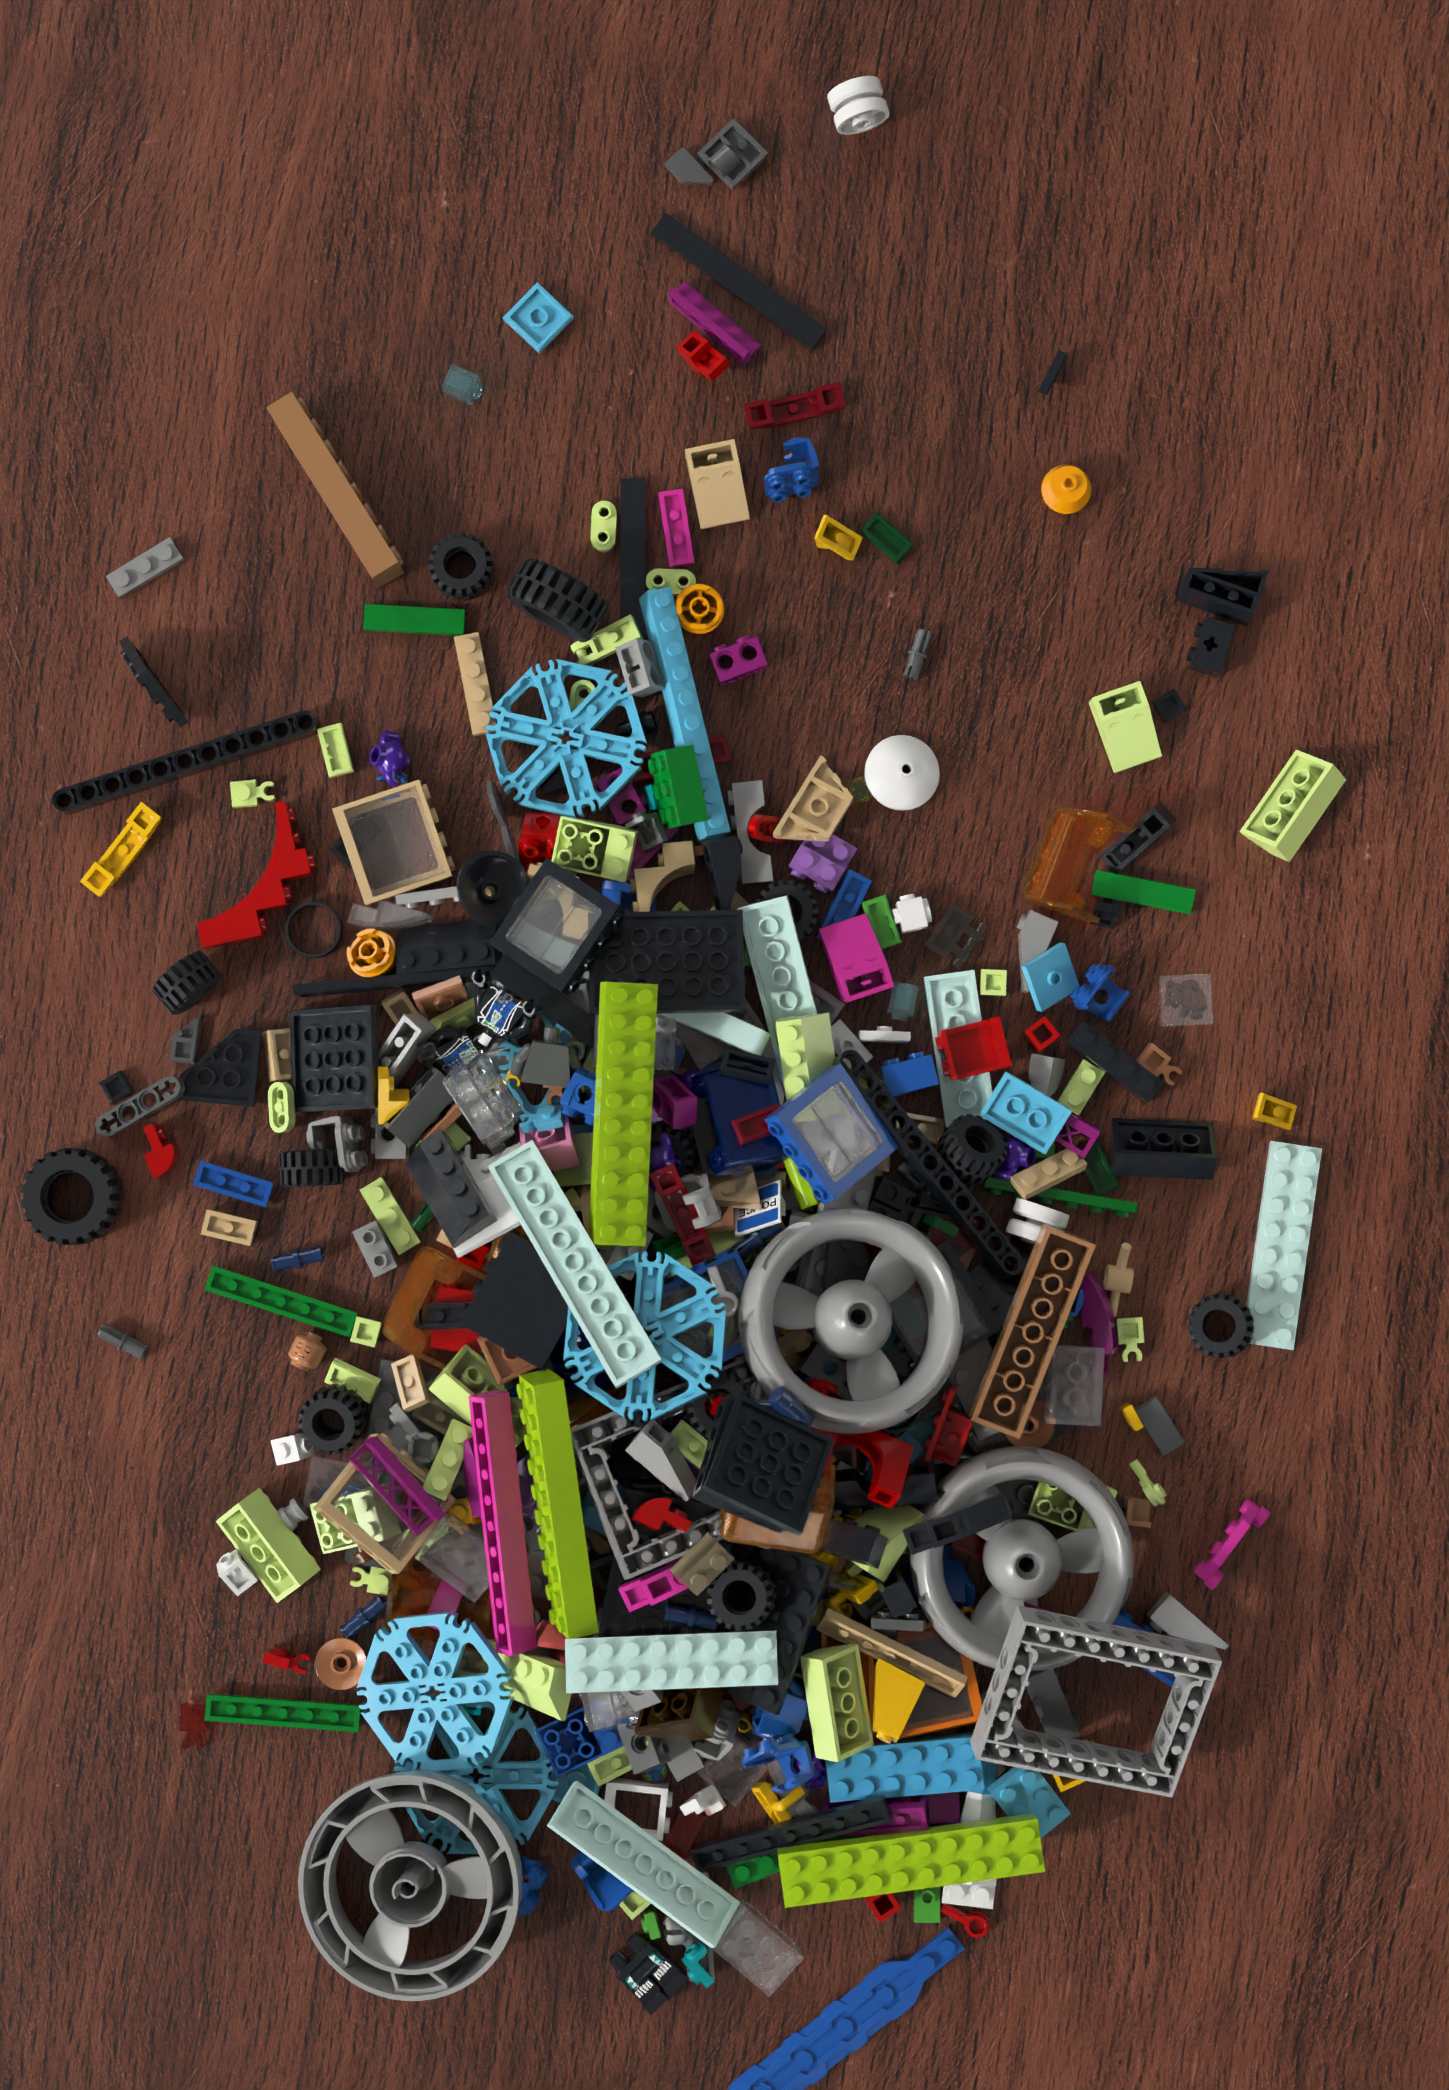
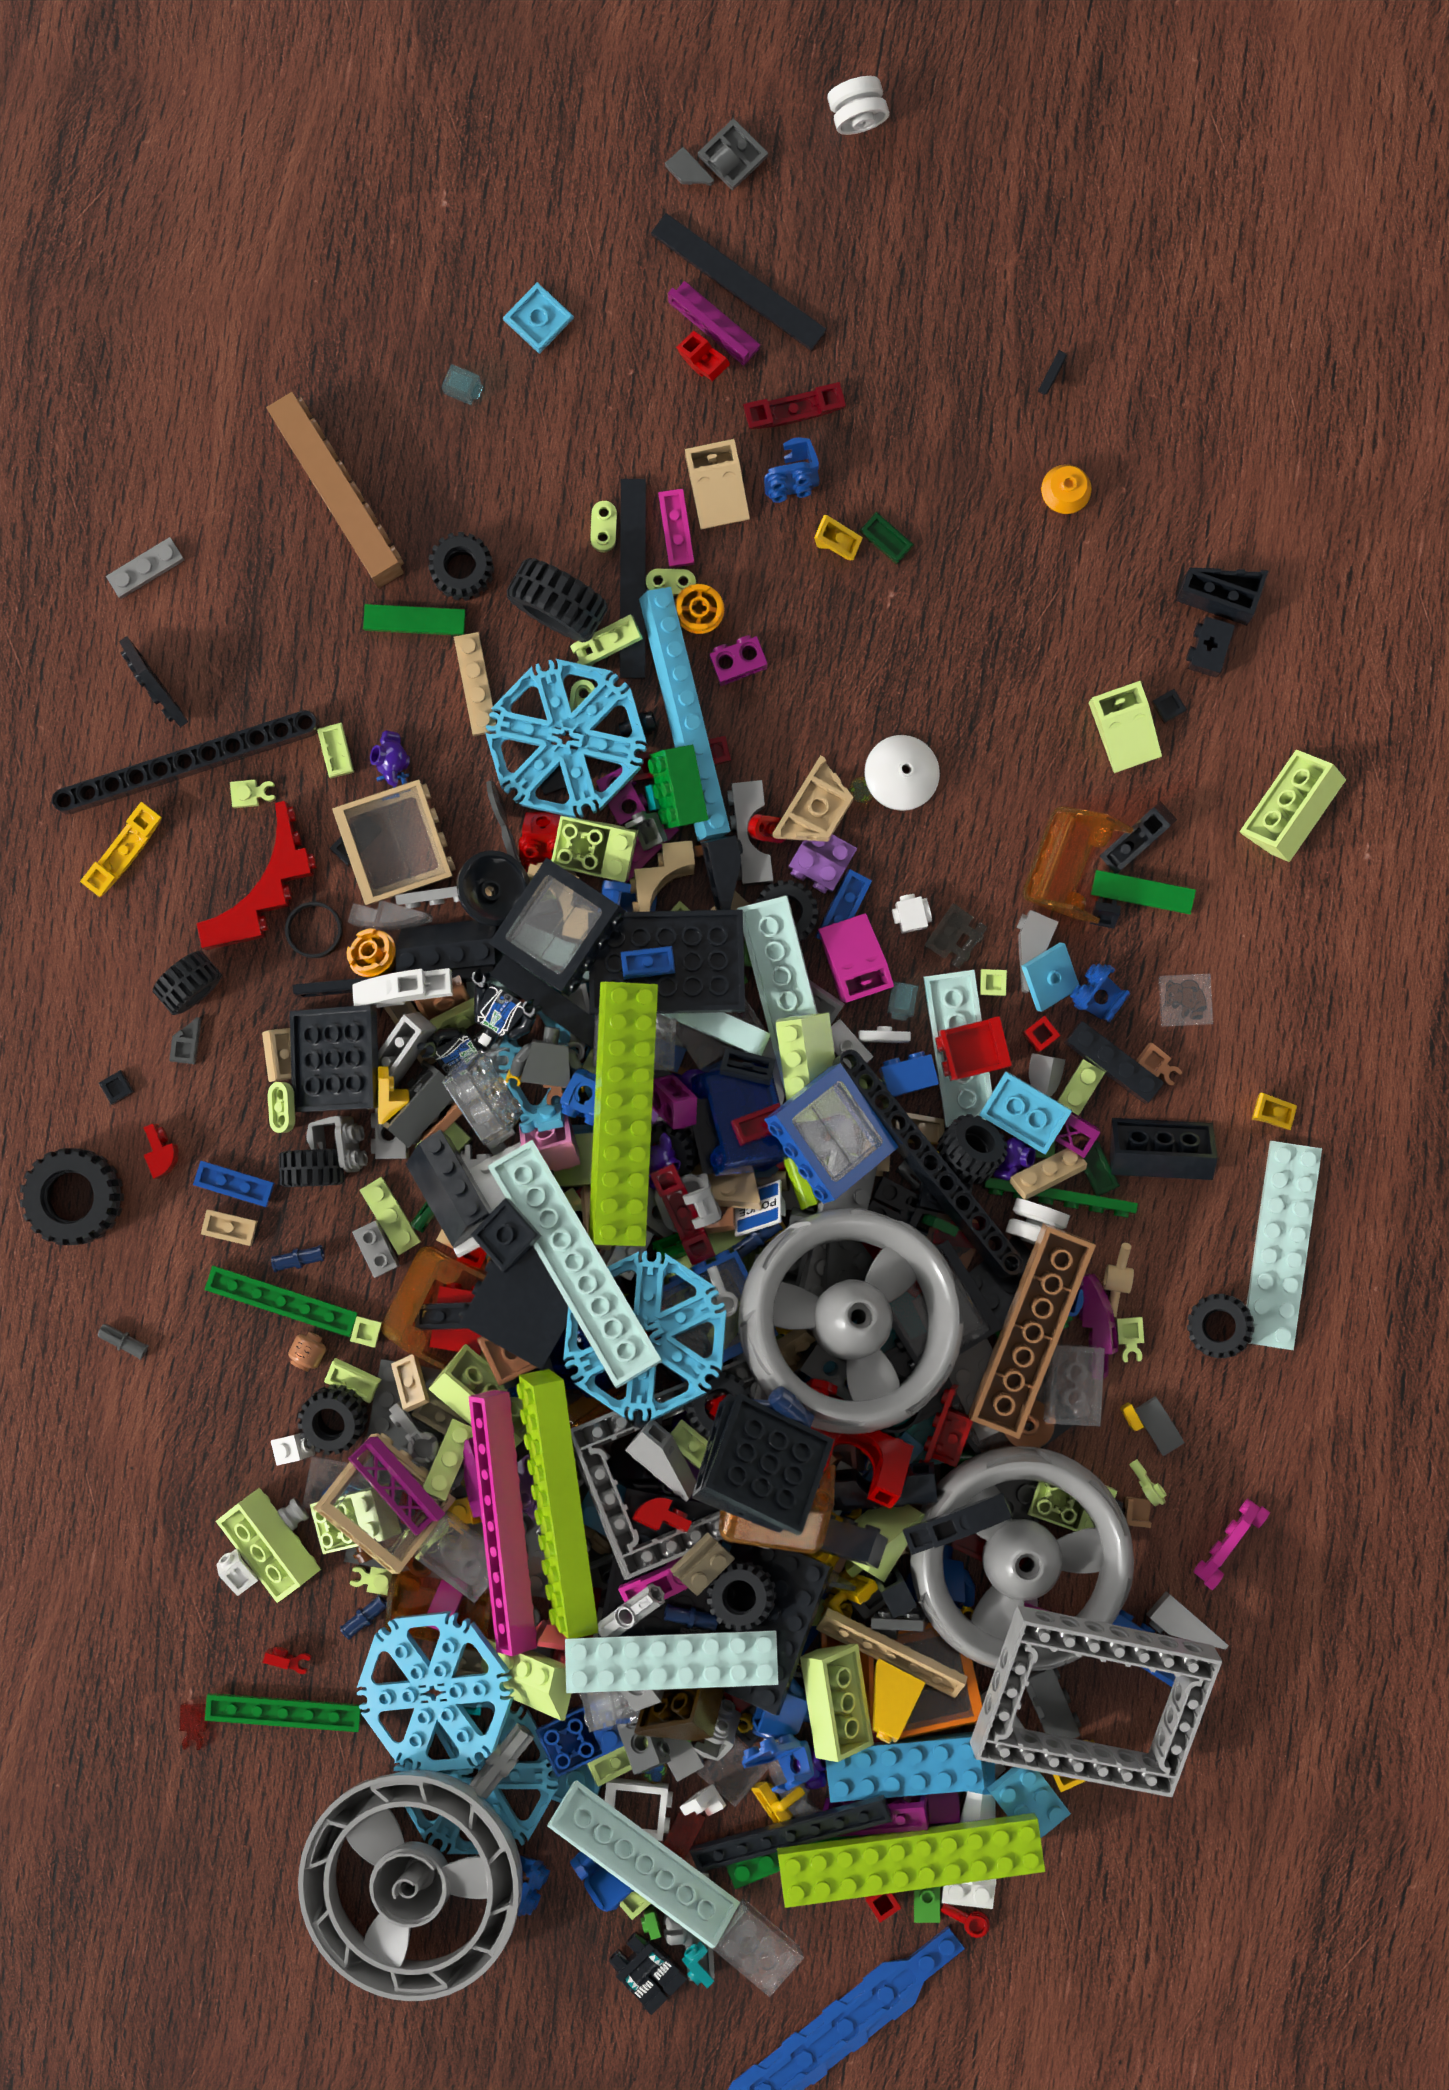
dark grey beam [96,1076,185,1137] -> none
black plate [178,1029,263,1107] -> none
nougat dish [315,1638,366,1690] -> none
light grey brick [615,638,665,697] -> none
bright green plate [861,895,902,950] -> none
dark grey axle [903,629,932,680] -> none
none -> white slope [353,968,453,1008]
none -> light grey piece [469,1722,534,1799]
none -> black plate [471,1198,542,1273]
none -> light grey piece [598,1583,665,1637]
none -> blue plate [621,946,675,979]

